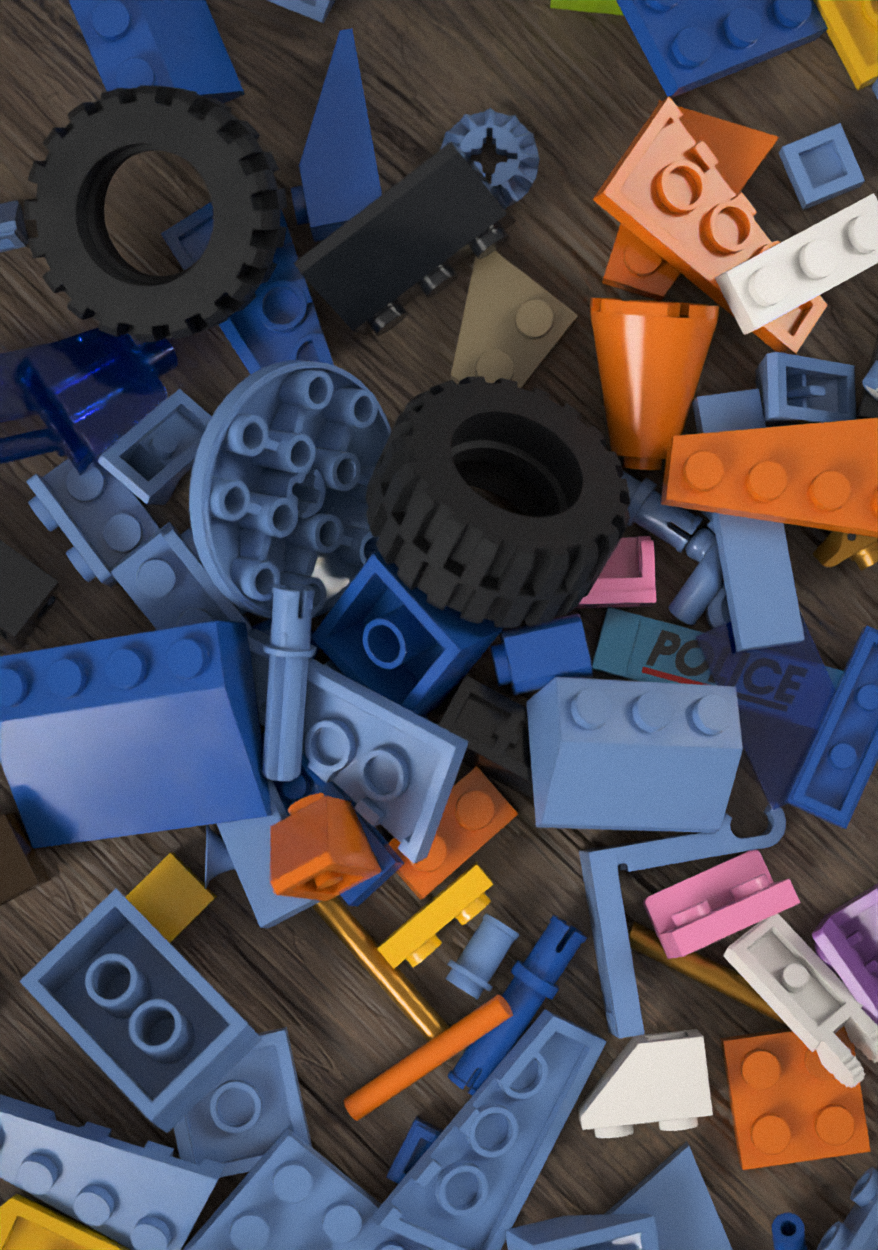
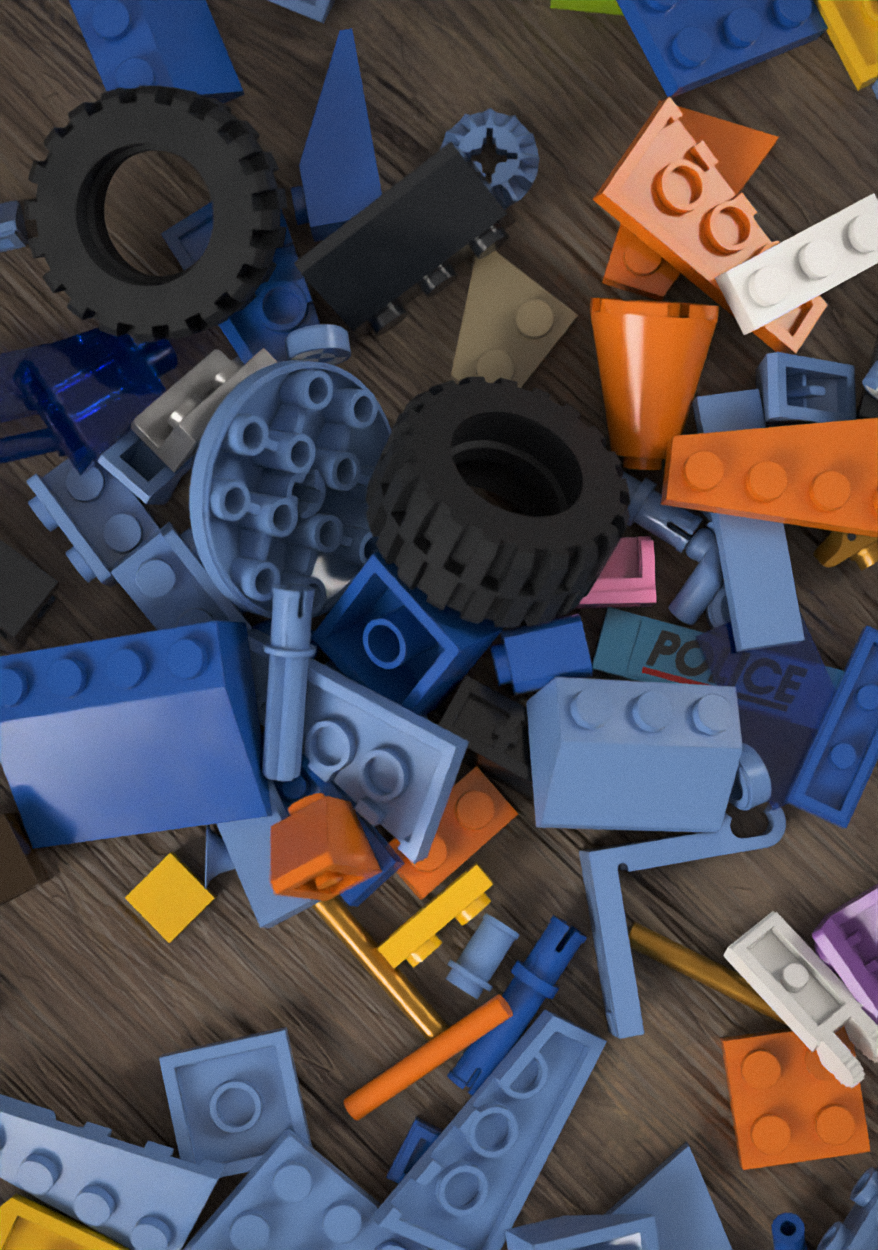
medium blue brick [19,888,262,1133] -> none
white slope [578,1029,713,1138] -> none
bright pink bracket [643,849,801,959] -> none
medium blue plate [779,123,865,210] -> none
none -> flat silver bracket [131,348,278,472]
none -> medium blue tile [284,324,351,365]
none -> medium blue tile [729,743,771,811]

